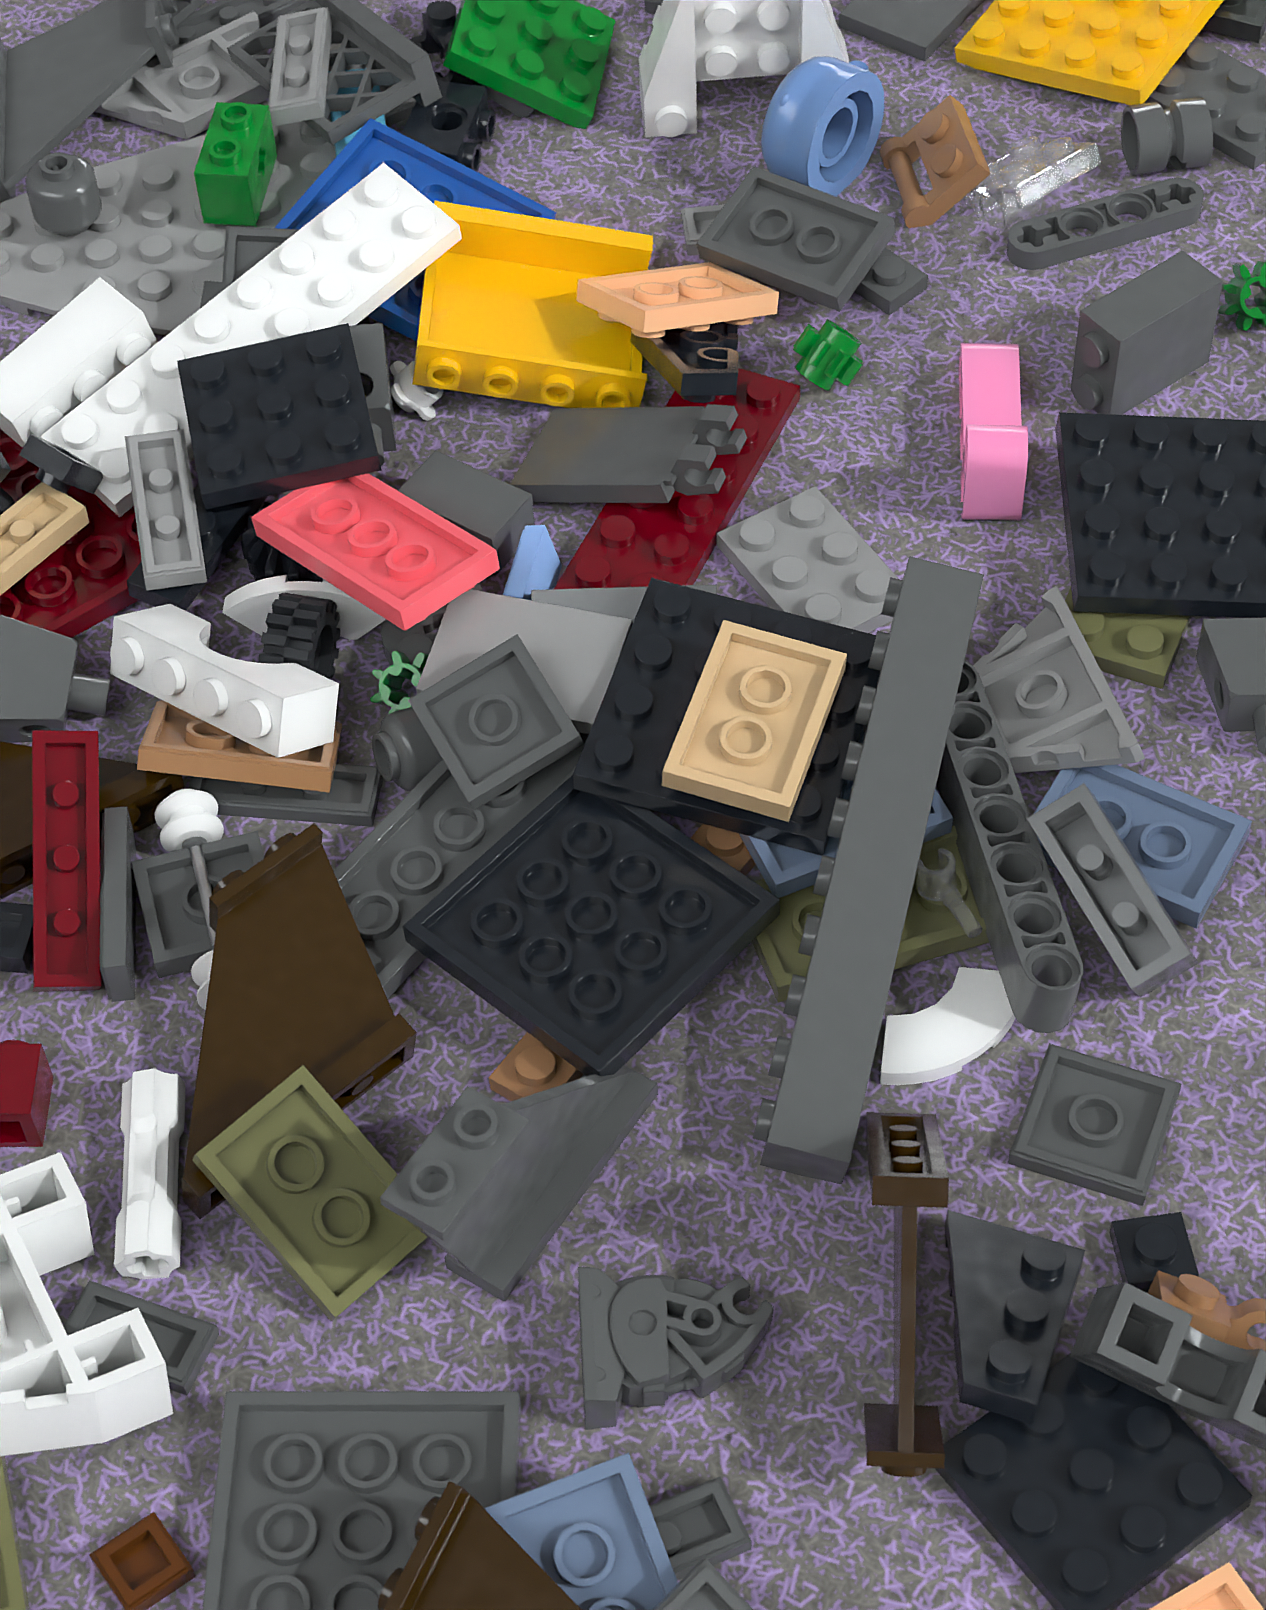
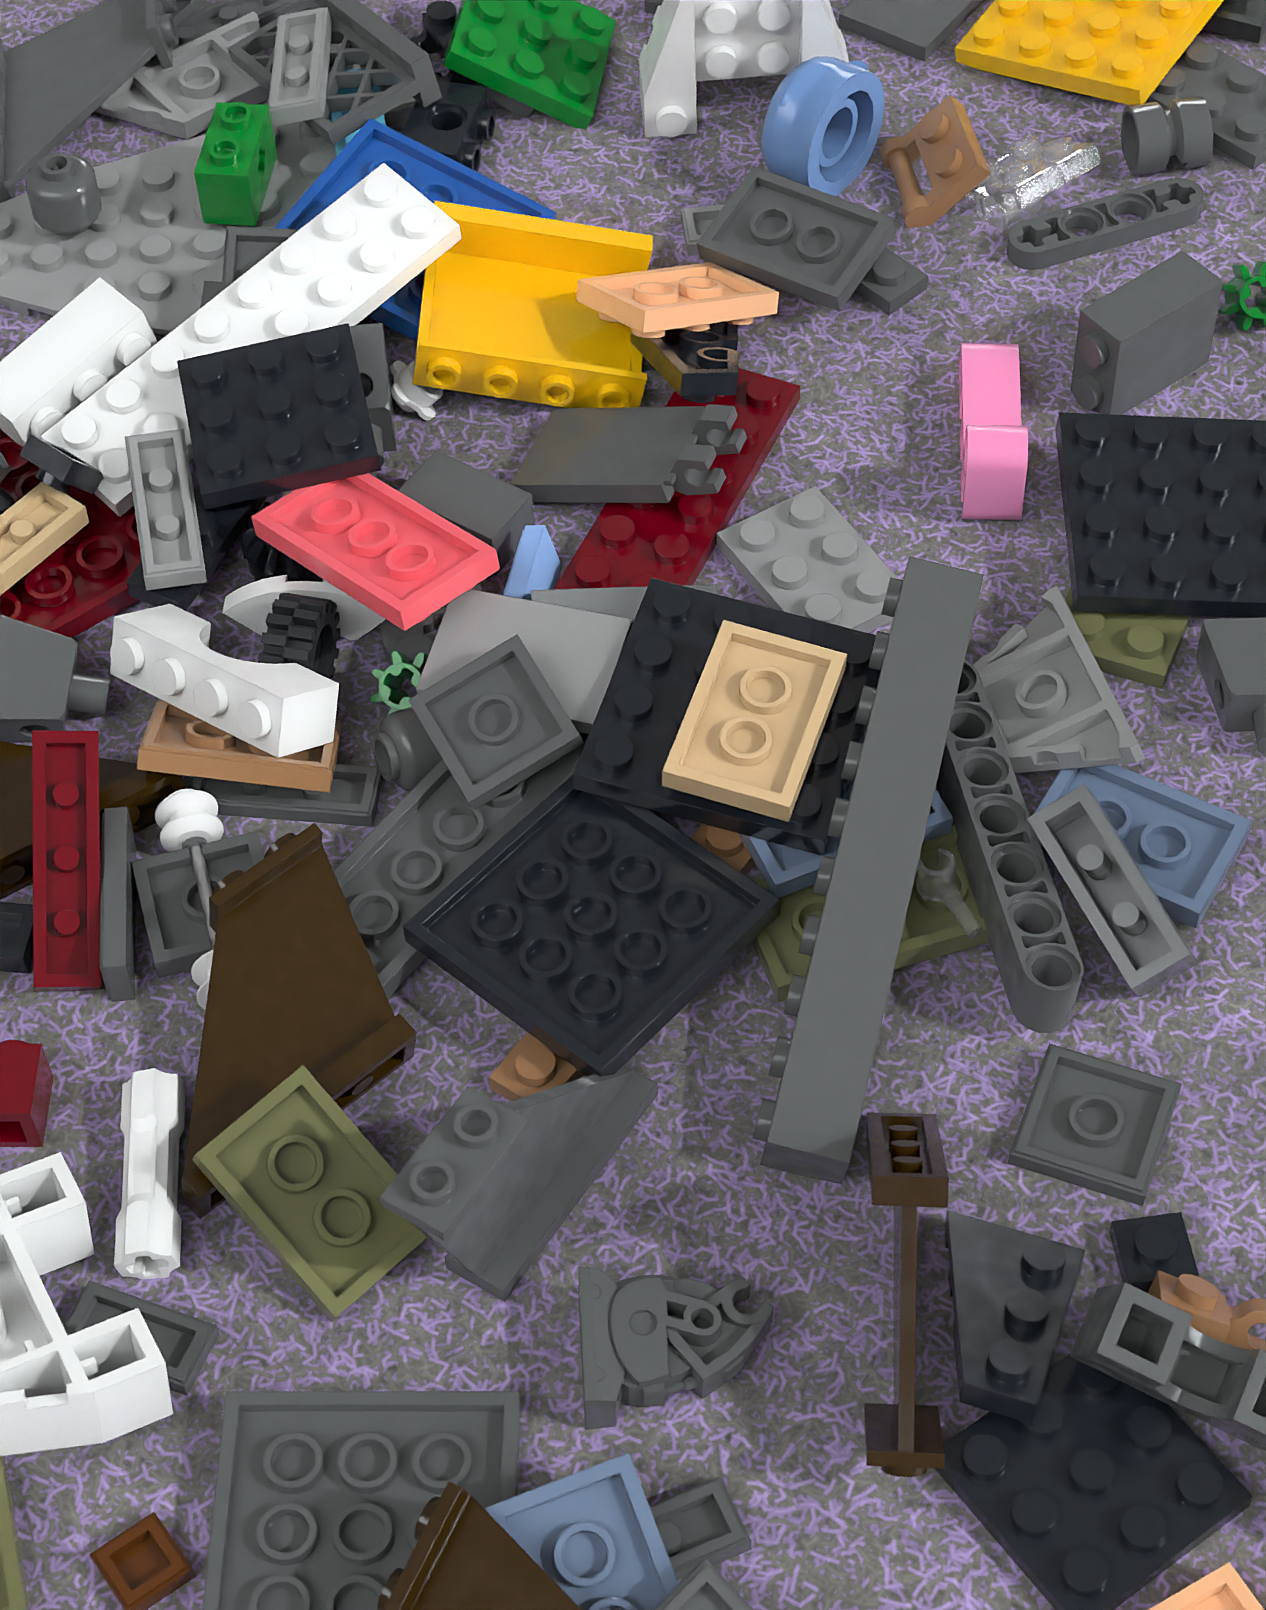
green gear [793,319,863,391] -> none
white tile [880,967,1015,1085] -> none

